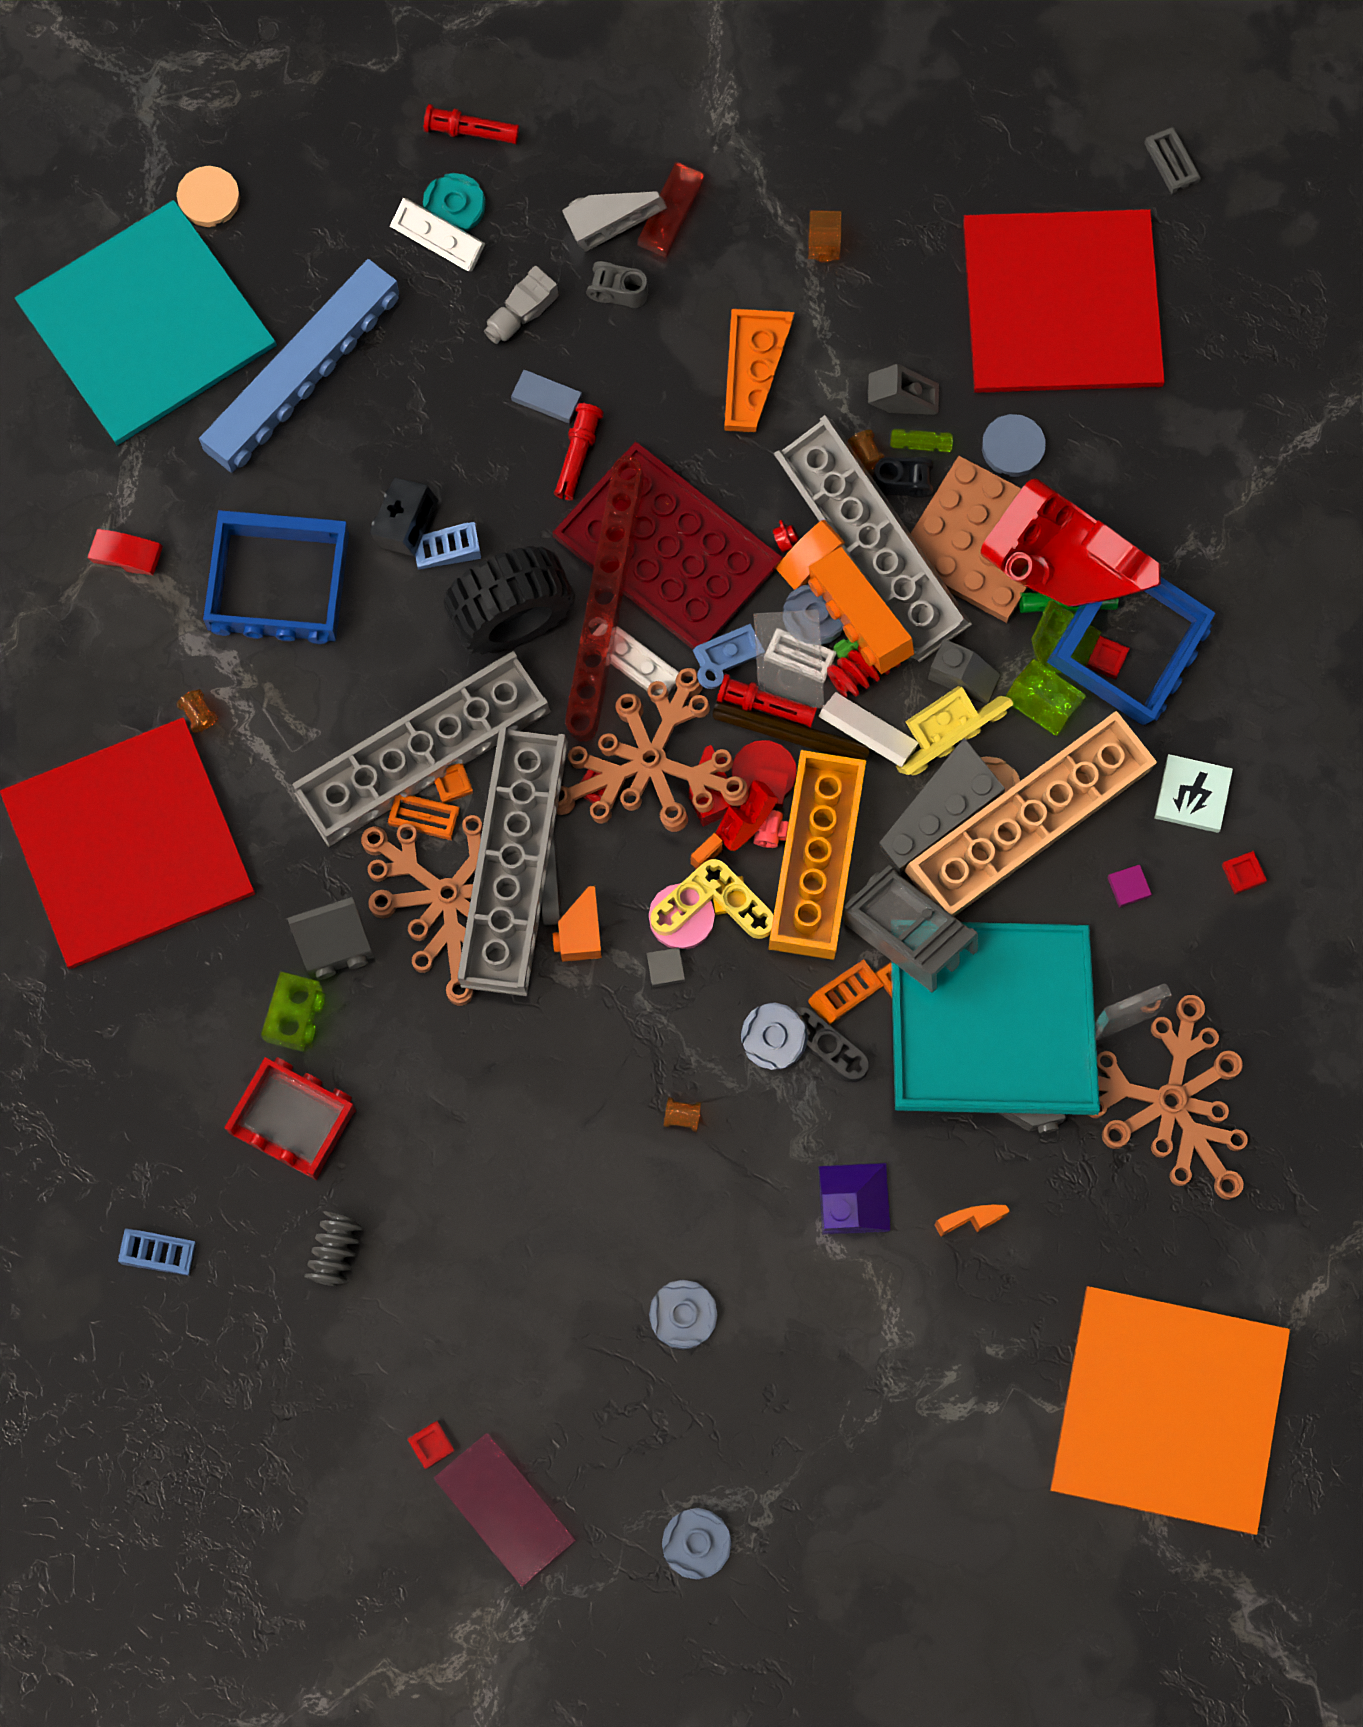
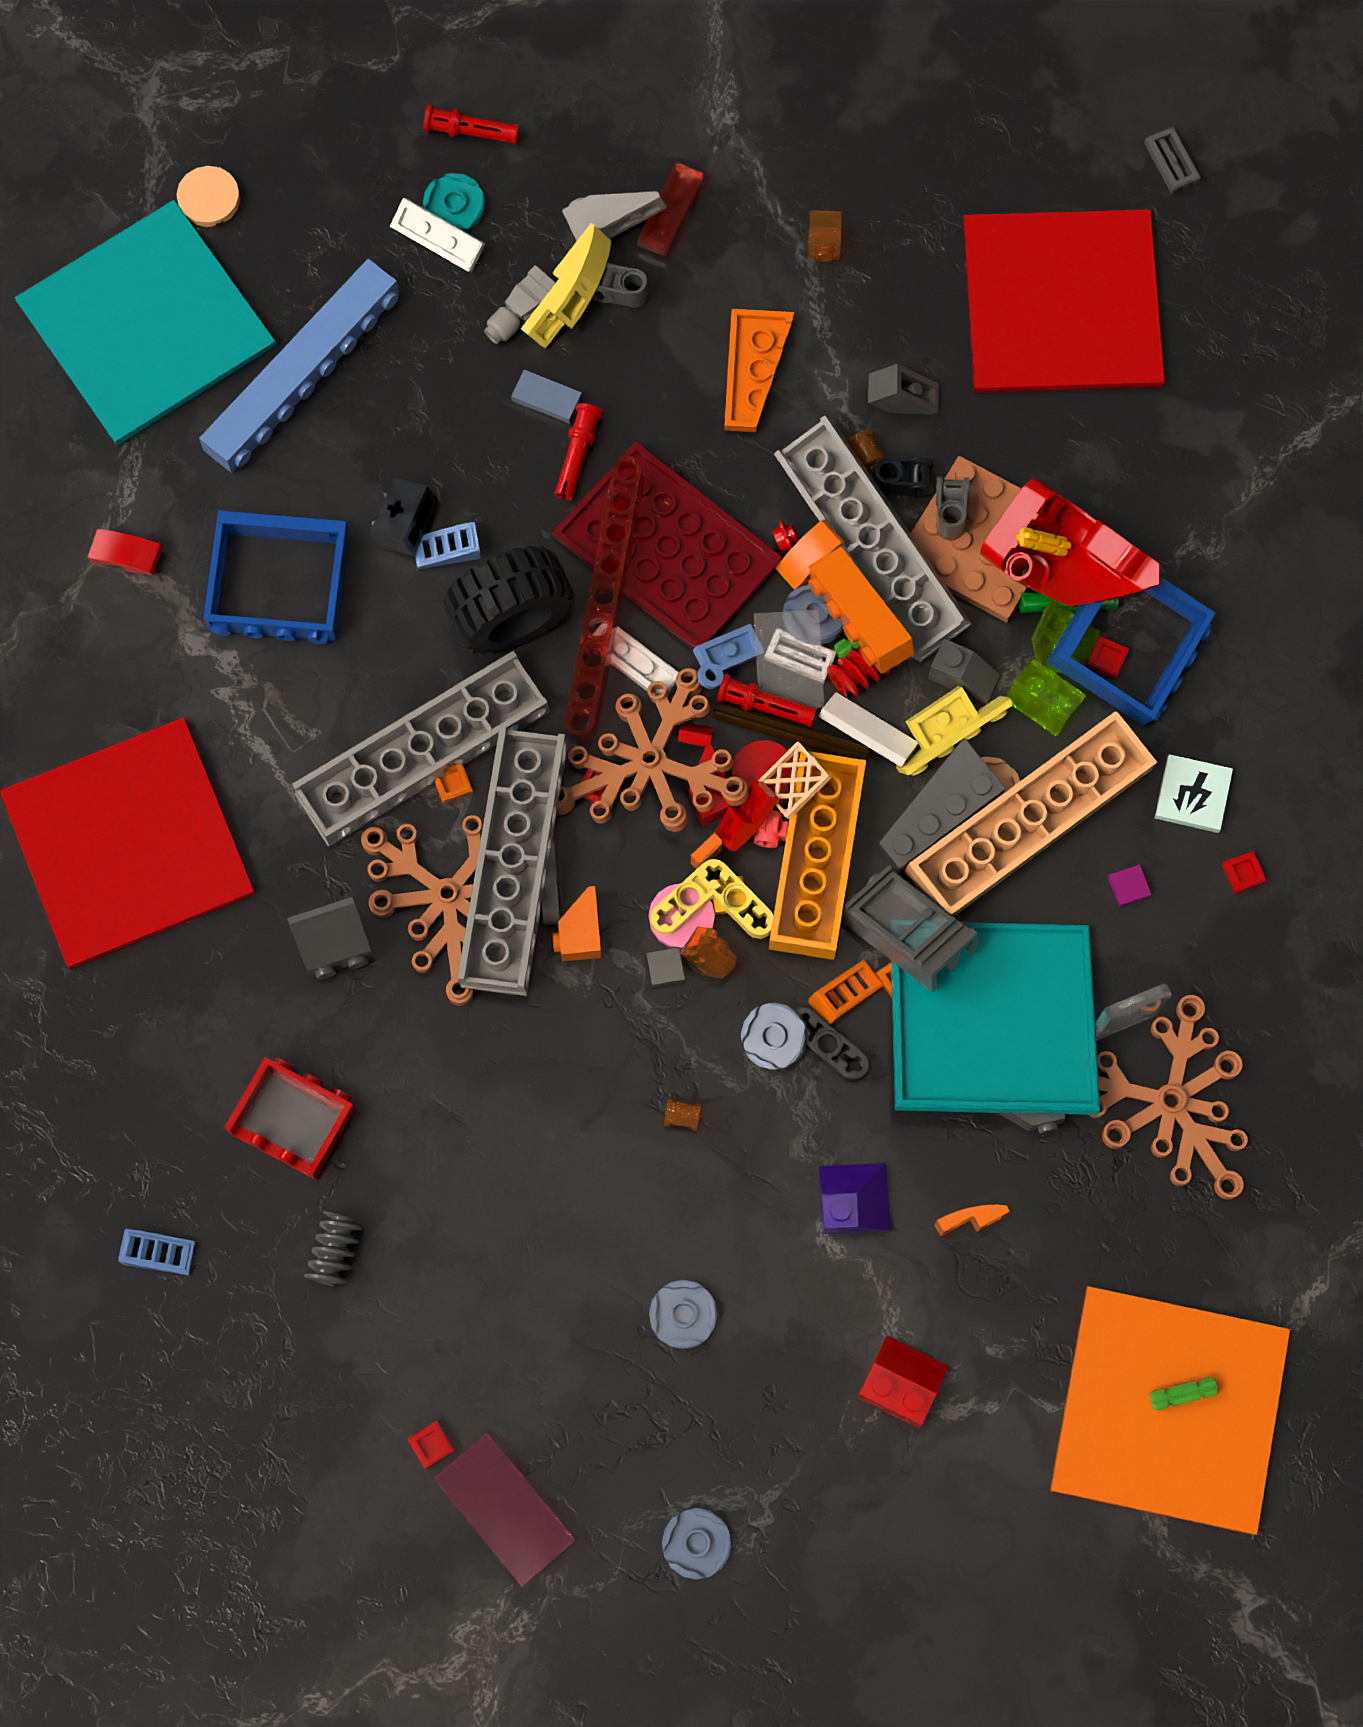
clear orange bush [176,689,218,733] -> none
clear neon green brick [261,971,325,1052] -> none
orange tile [387,794,460,841] -> none
clear neon green axle [890,429,953,452] -> none
sand blue tile [982,414,1046,477] -> none
none -> light yellow slope [521,223,611,349]
none -> red tile [678,722,714,747]
none -> clear orange brick [680,926,737,979]
none -> light nougat window [758,741,832,819]
none -> red slope [857,1335,948,1429]
none -> dark grey piece [936,476,969,541]
none -> yellow axle [1016,527,1071,556]
none -> bright green axle [1149,1377,1218,1411]

